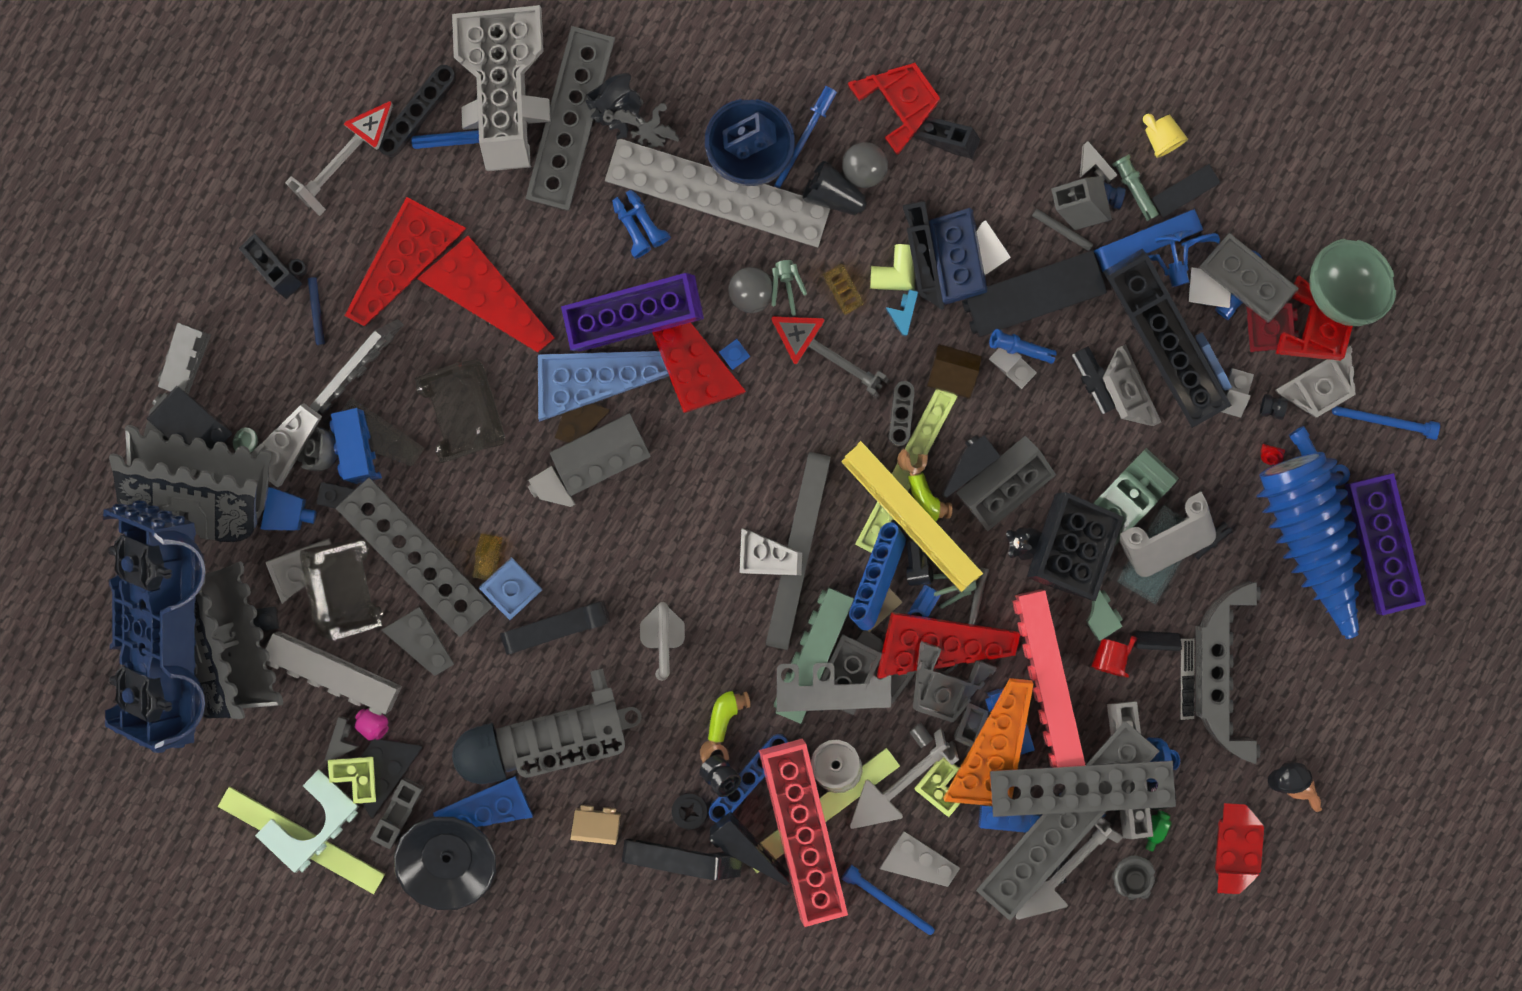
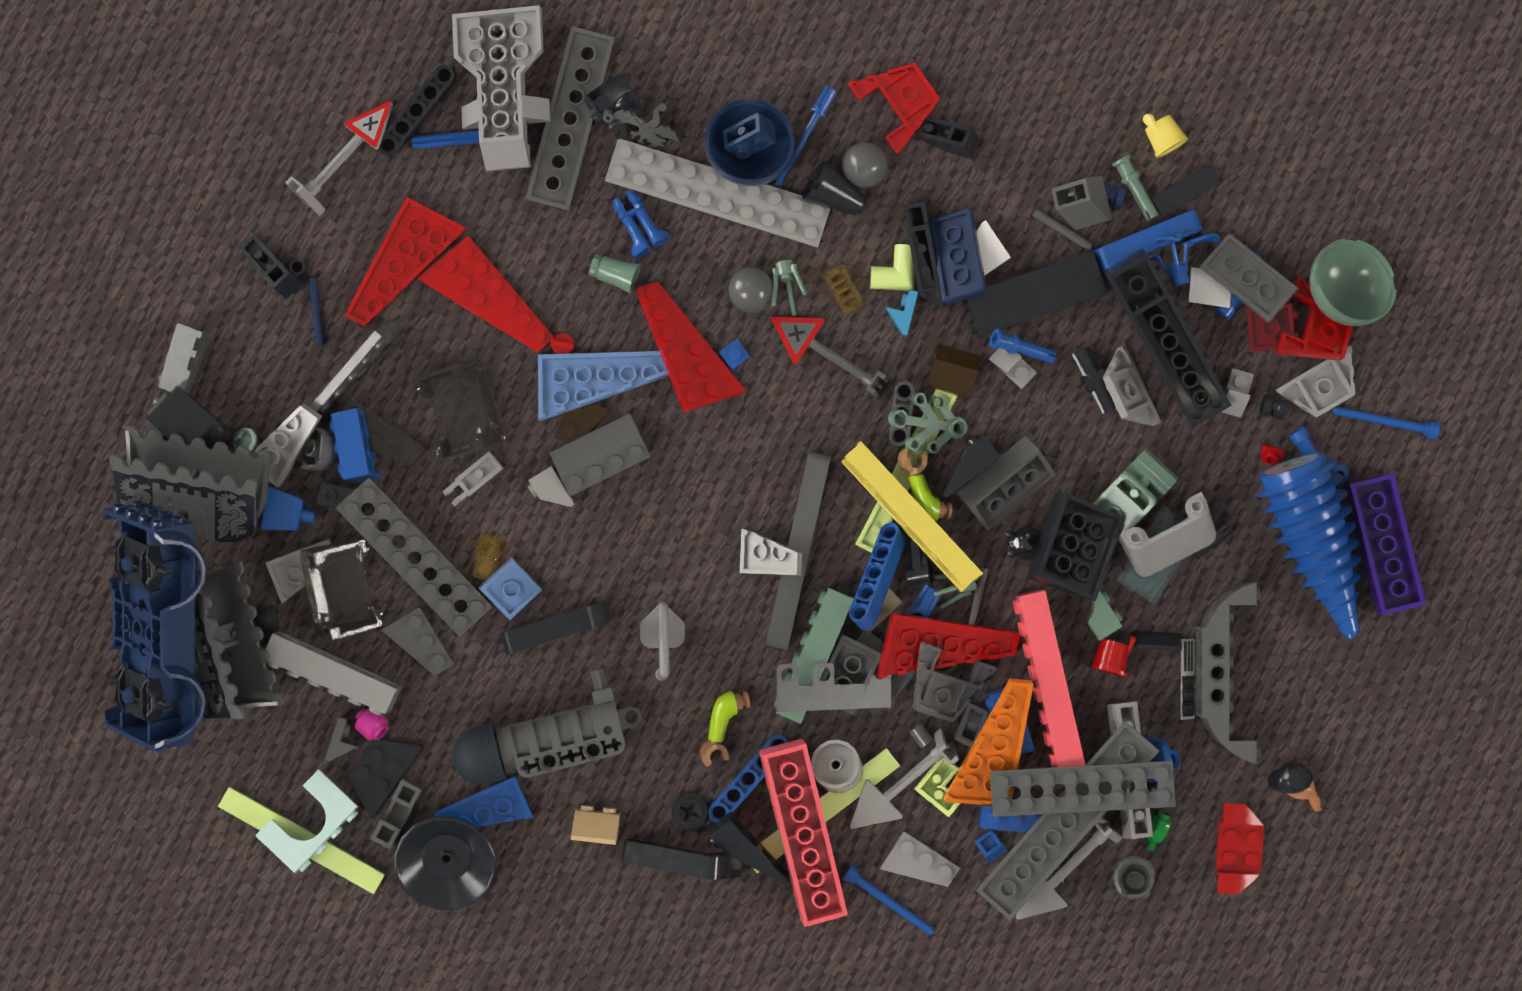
yellowish green brick [328,757,376,804] -> none
dark purple brick [561,273,704,352] -> none
black wheel [699,755,741,797] -> none
light grey slope [1080,141,1117,183] -> none
medium blue tile [1195,332,1232,391] -> none
none -> light grey hinge [443,451,504,507]
none -> red plate [550,333,574,354]
none -> sand green plant [589,255,640,294]
none -> sand green plant [888,393,967,454]
none -> blue slope [974,829,1007,863]

